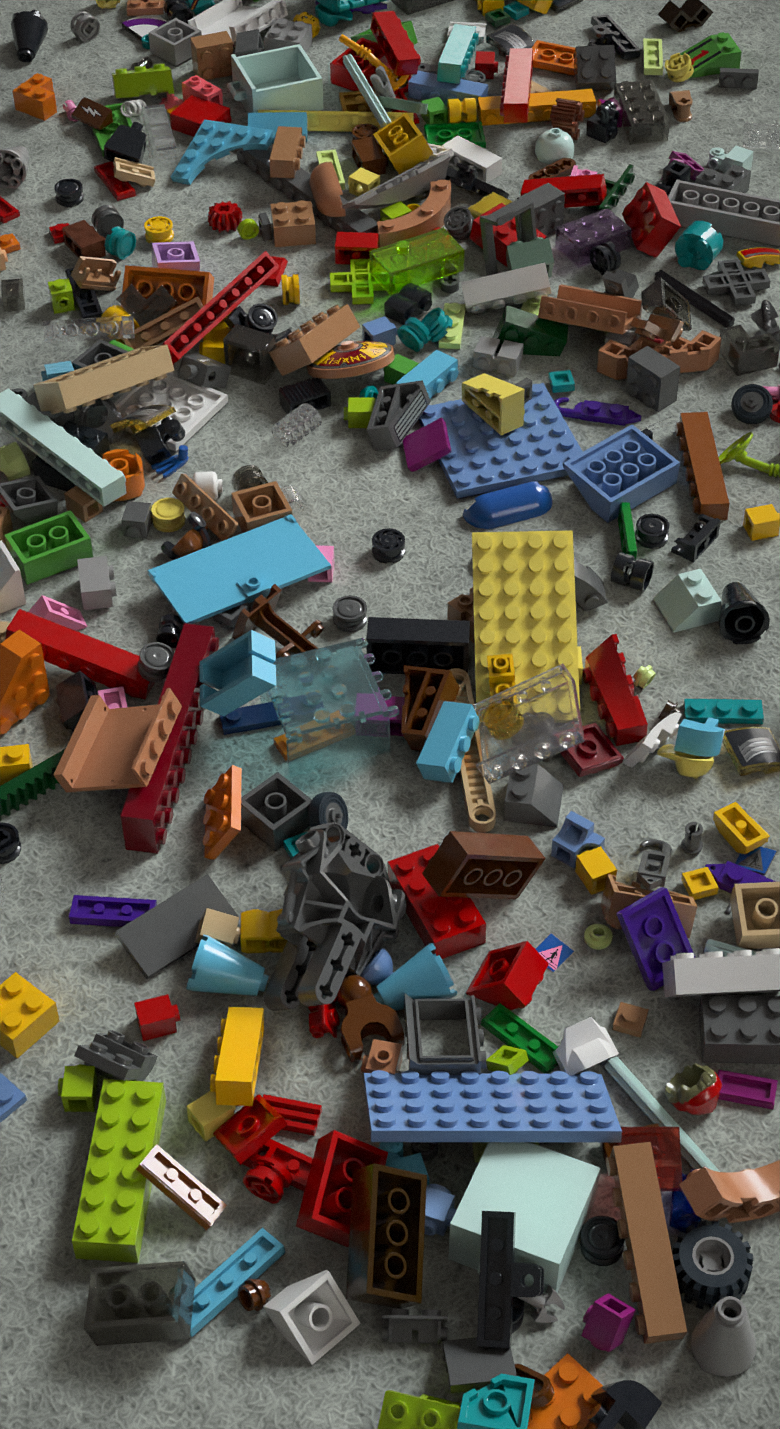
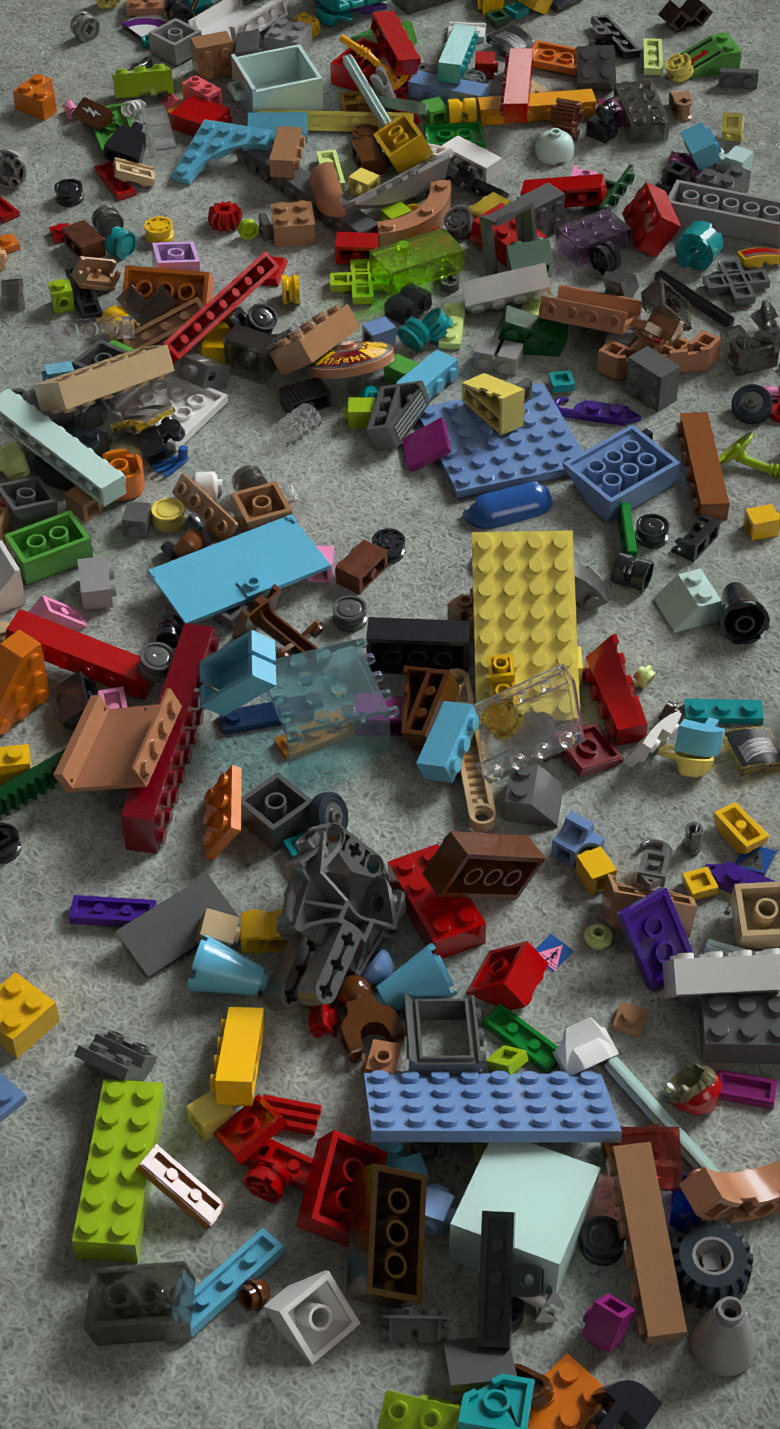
black cone [11,10,48,62] -> none
lime brick [58,1064,98,1112] -> none
red brick [134,994,181,1041] -> none
reddish brown beam [528,158,576,179] -> none
none -> copper brick [335,539,388,594]
none -> medium azure brick [680,122,722,171]
none -> light yellow brick [721,113,744,142]

